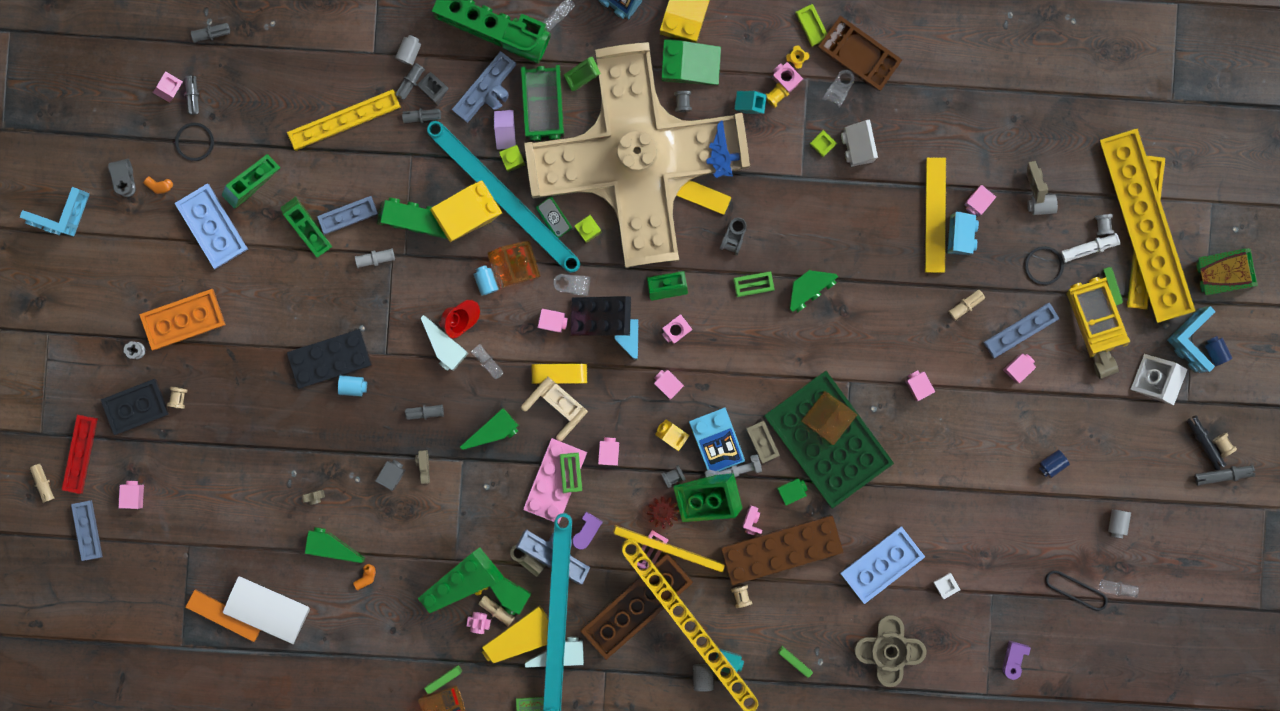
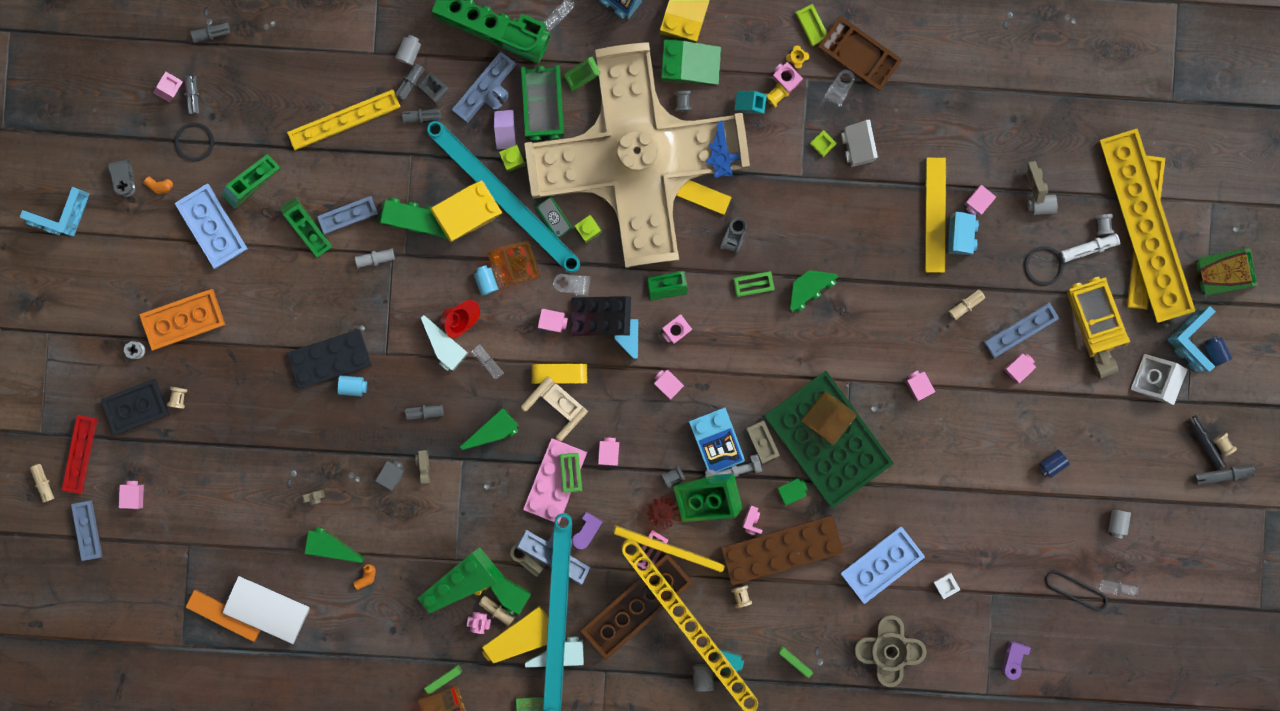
yellow bracket [655,420,690,451] -> none
bright green tile [1104,267,1123,305] -> none

